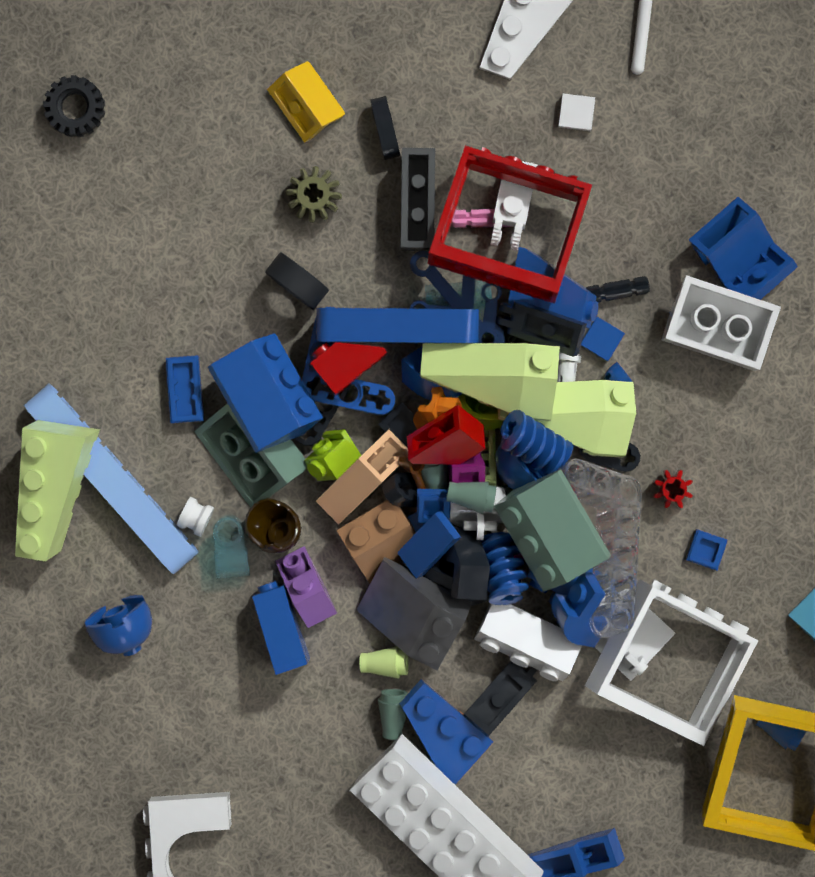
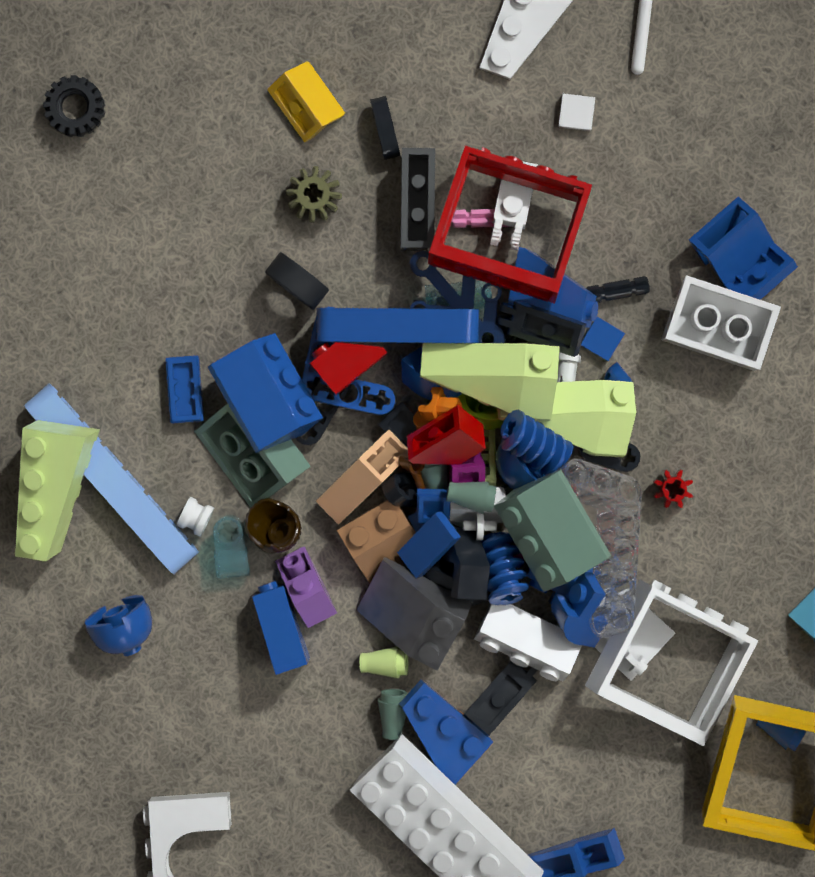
lime brick [304,429,362,481] -> none
blue tile [685,529,728,571] -> none

